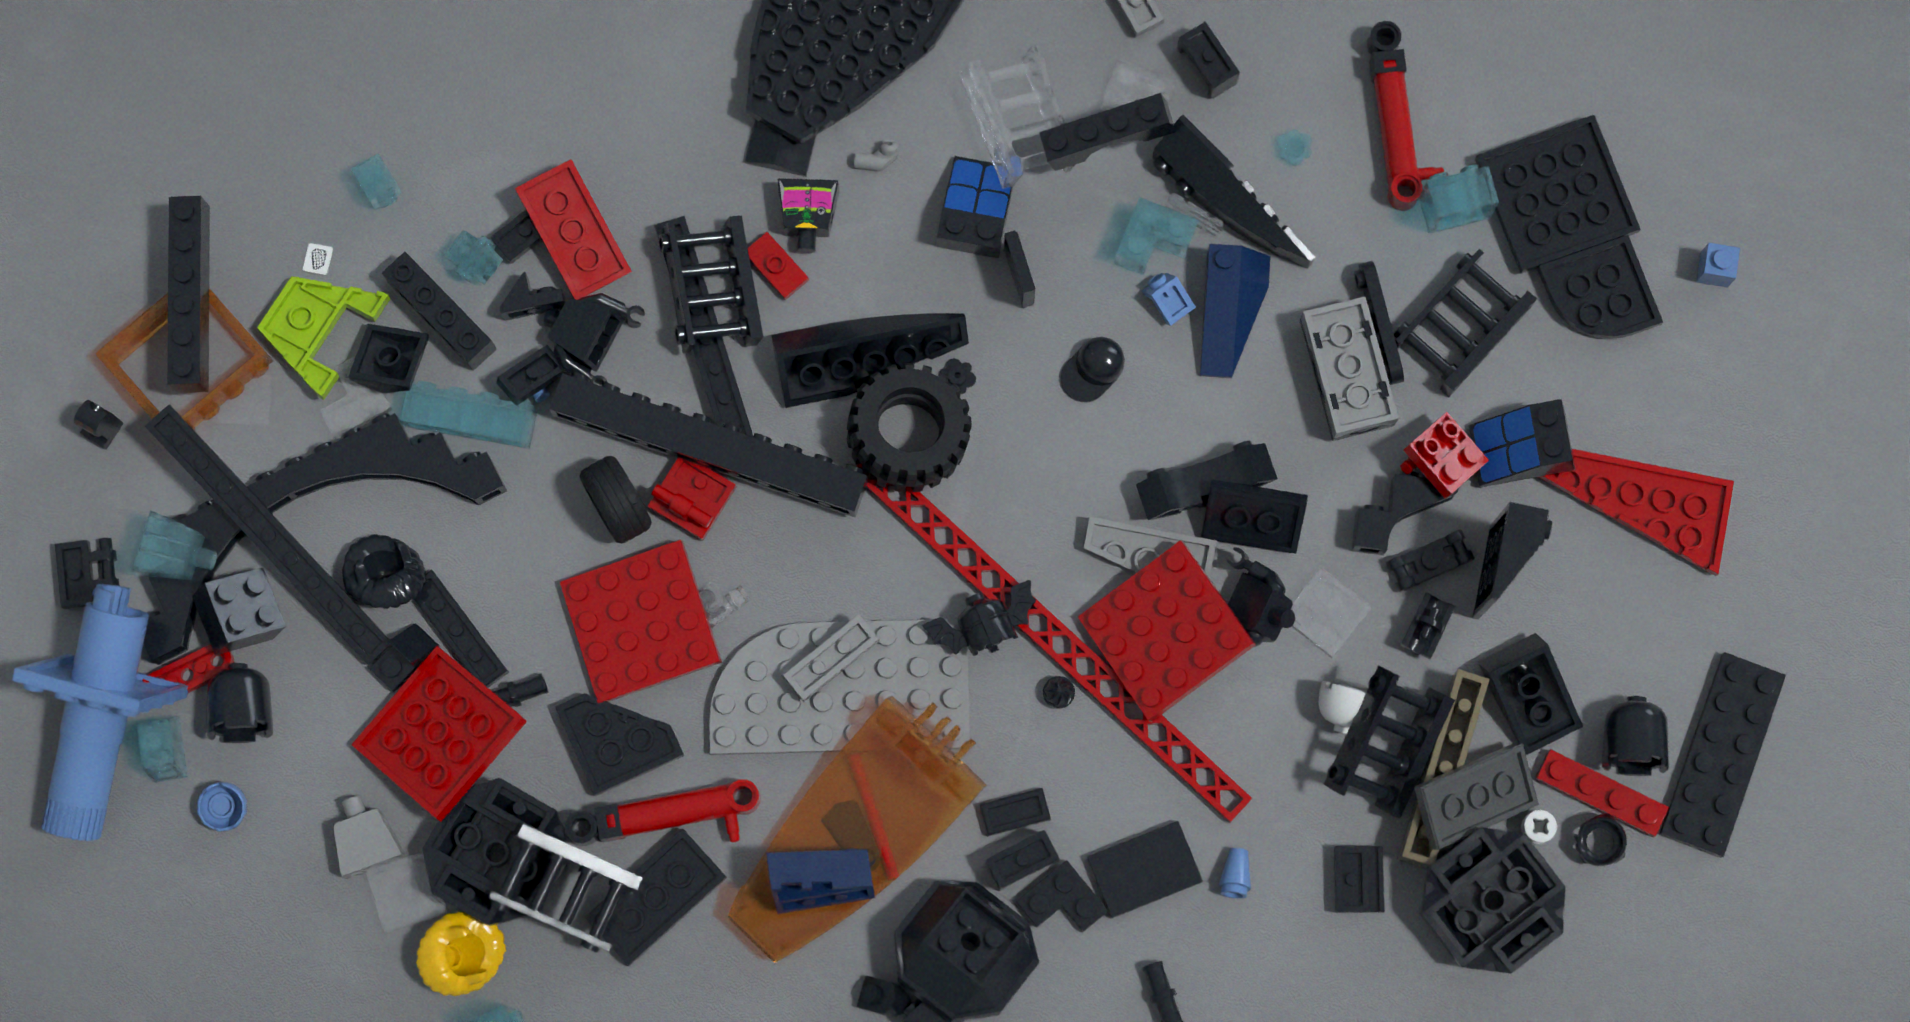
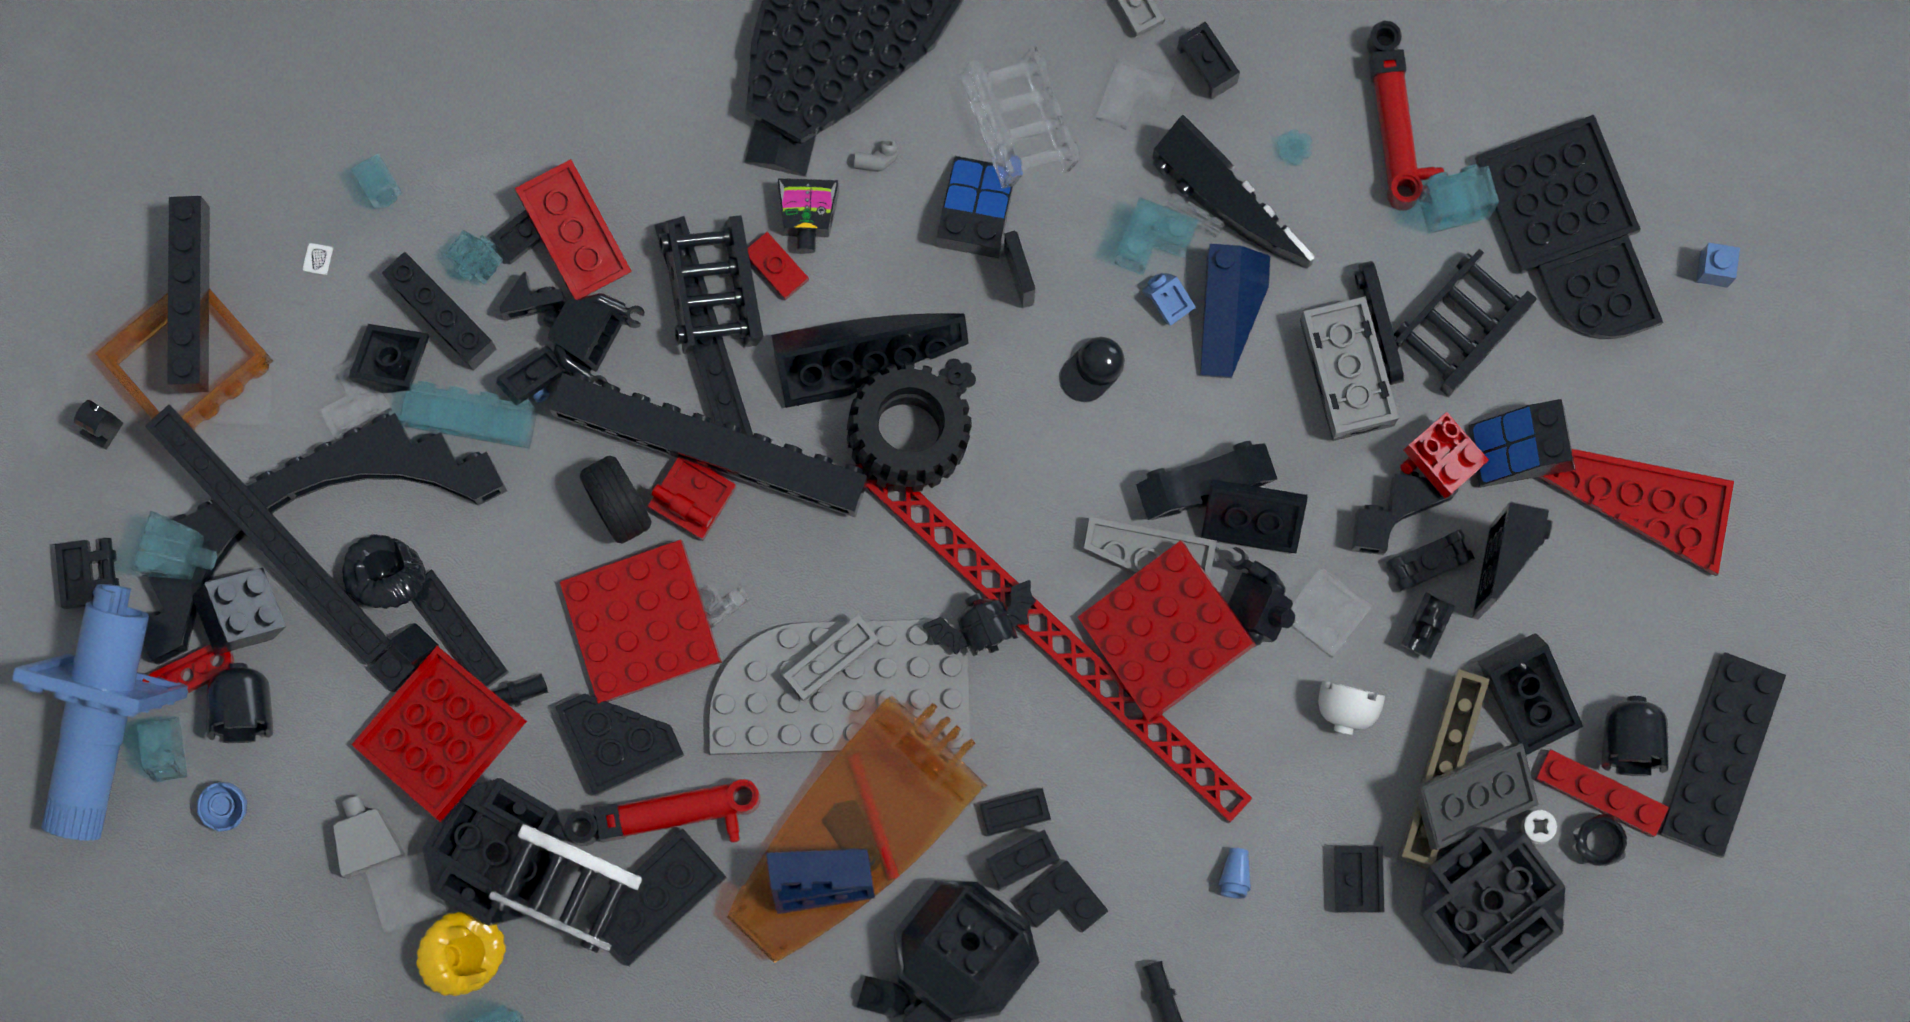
lime wing [257,276,390,400] -> none
black arch [1039,93,1176,171] -> none
black plate [1043,676,1075,709] -> none
black tile [1087,821,1203,919] -> none
black fence [1323,665,1455,819] -> none

